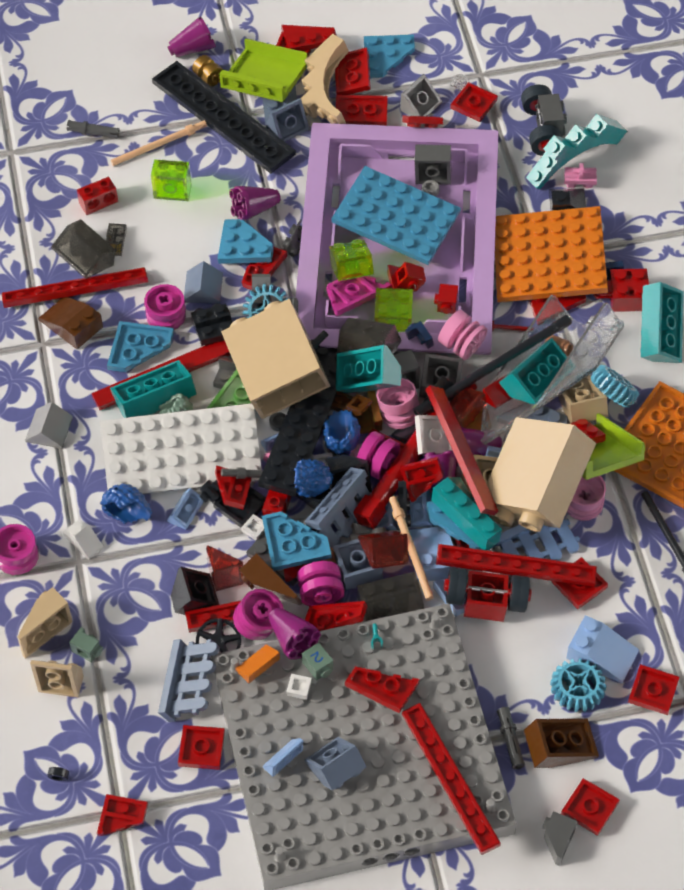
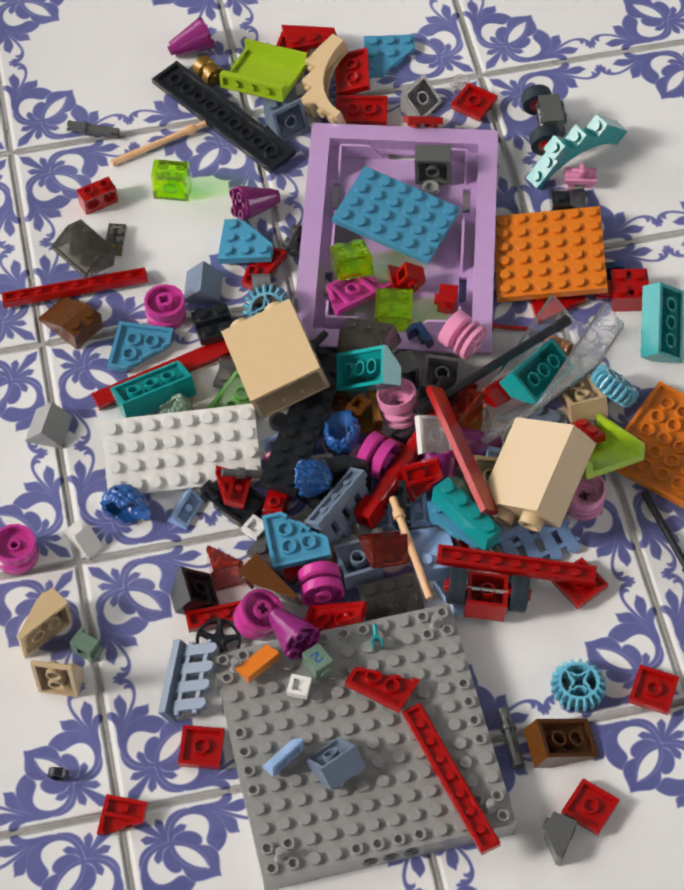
light blue slope [566,615,639,684] -> none

